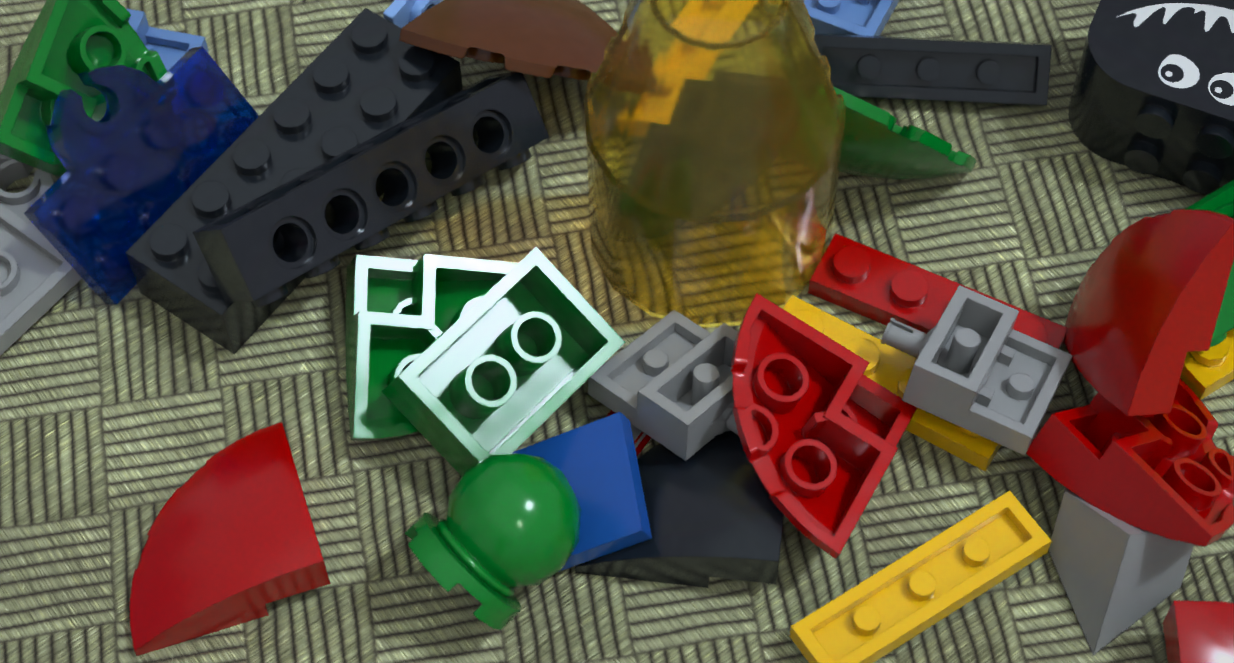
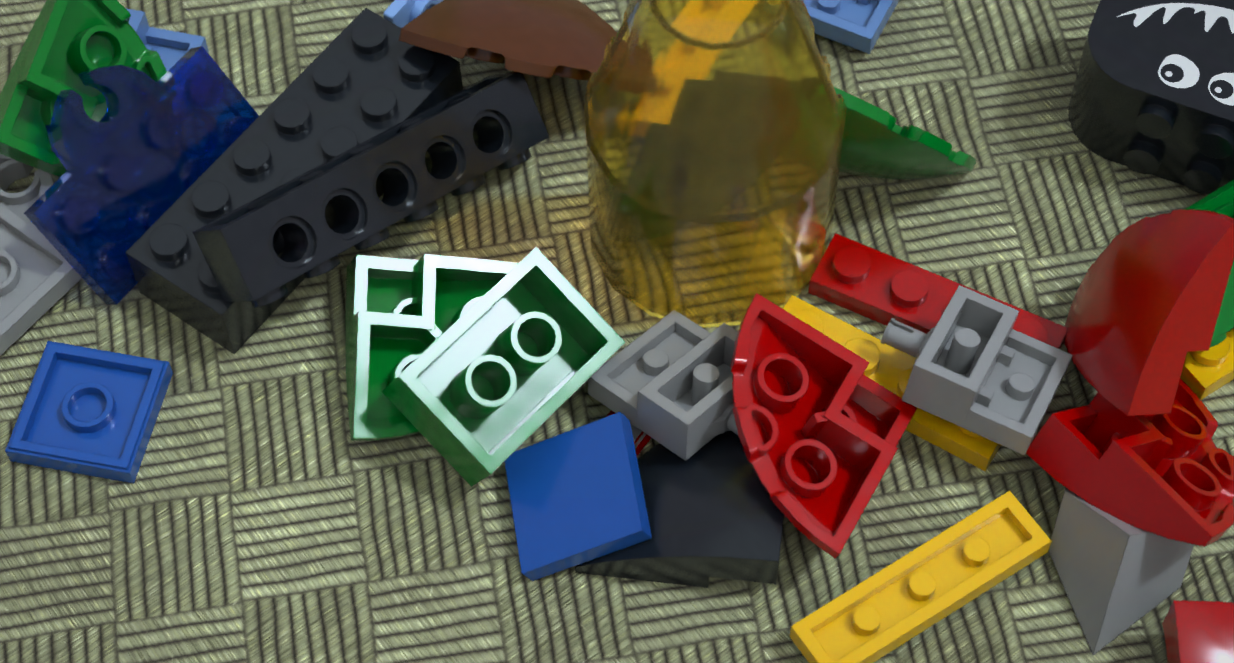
red brick [130,422,331,656] -> none
green tile [405,453,581,630] -> none
black plate [808,33,1052,105] -> none
none -> blue tile [5,341,173,484]

